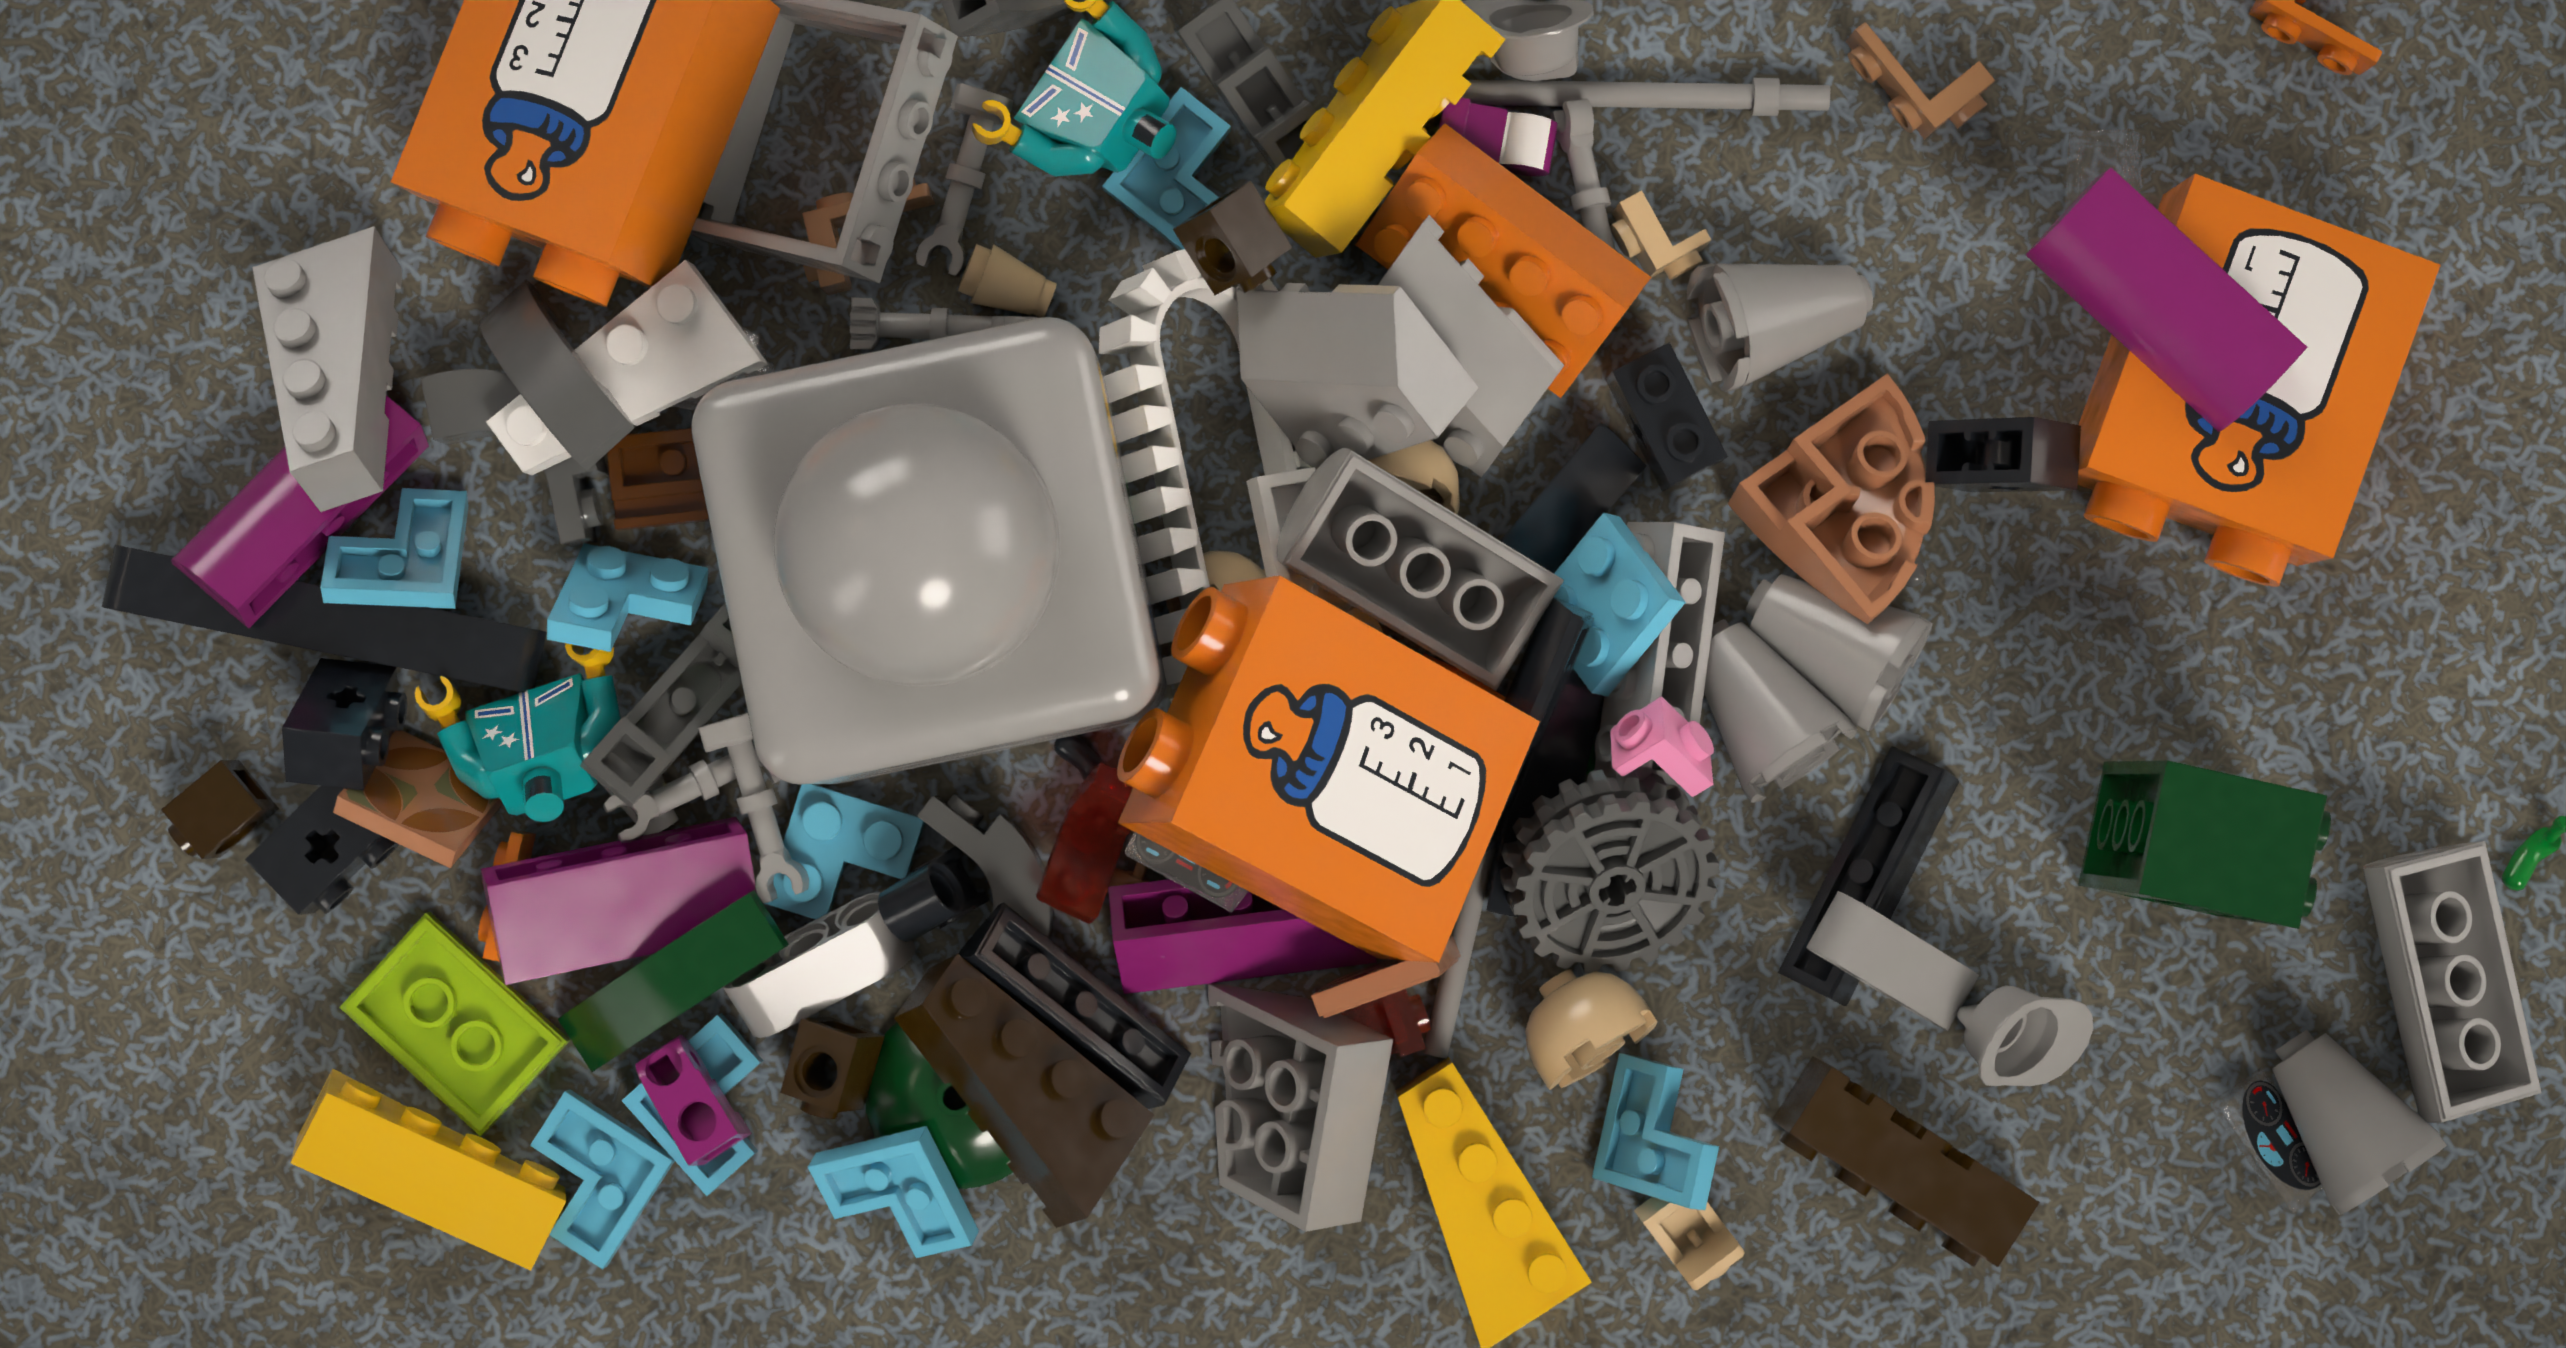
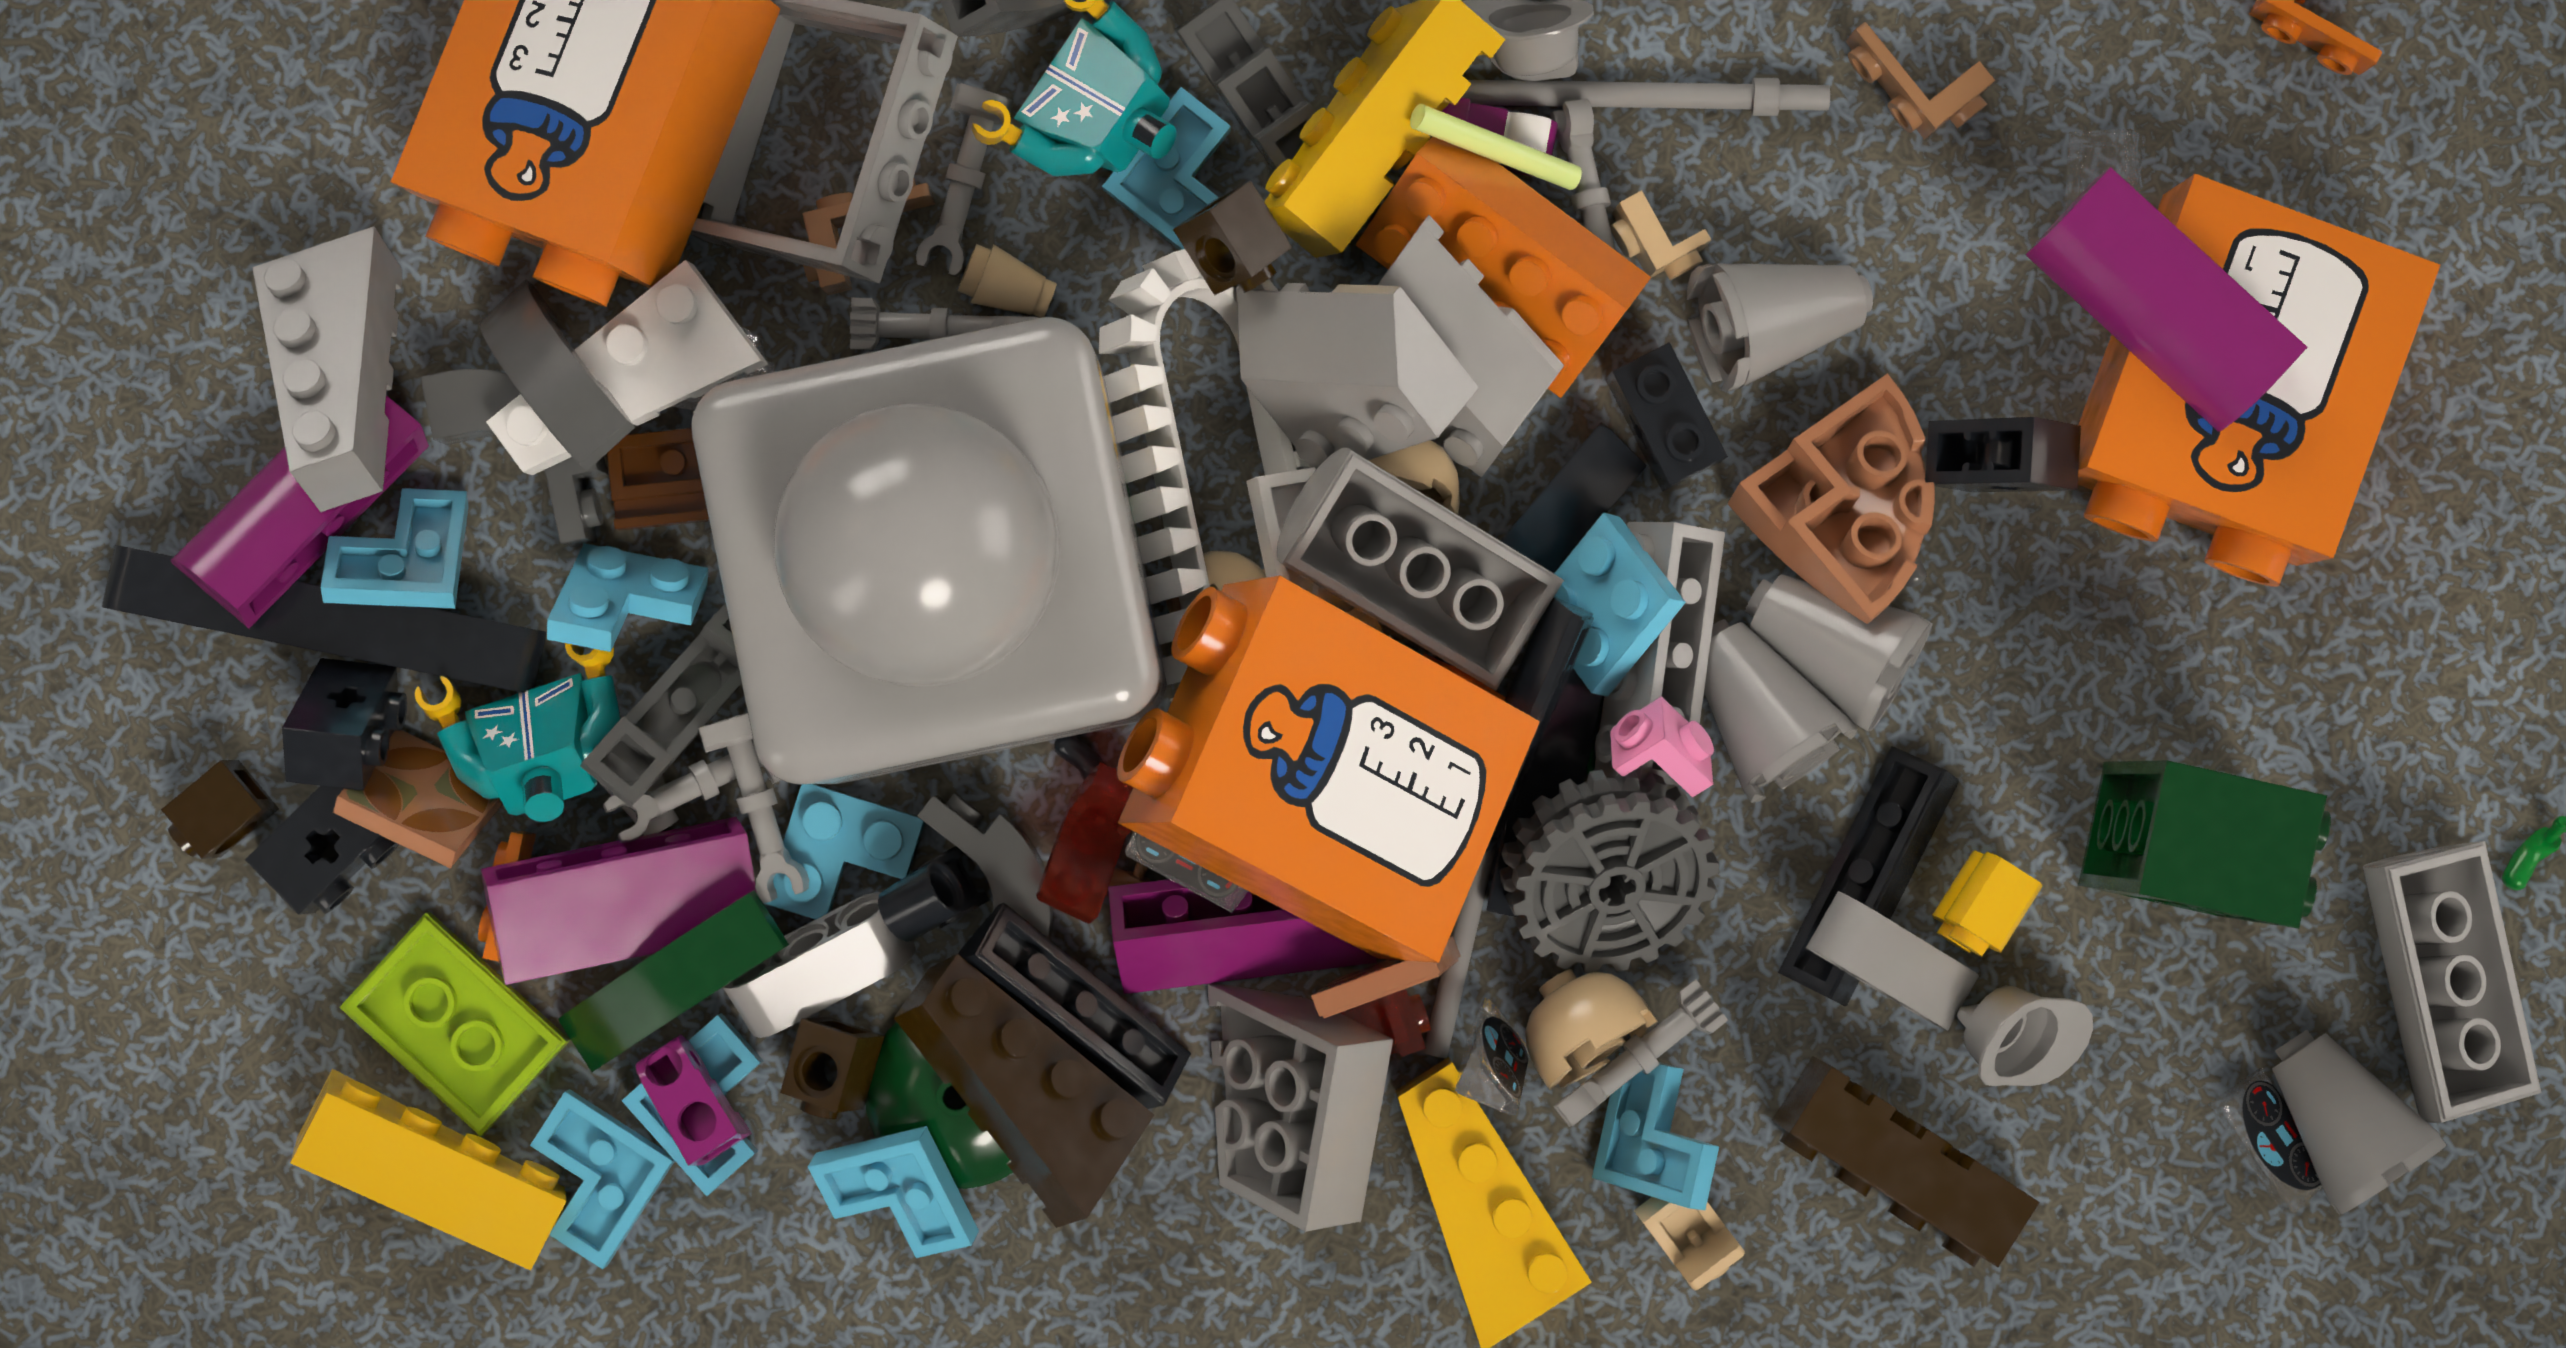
none -> yellowish green bar [1410,104,1582,190]
none -> slope [1455,997,1529,1115]
none -> light grey piece [1553,979,1728,1127]
none -> yellow brick [1932,850,2043,957]

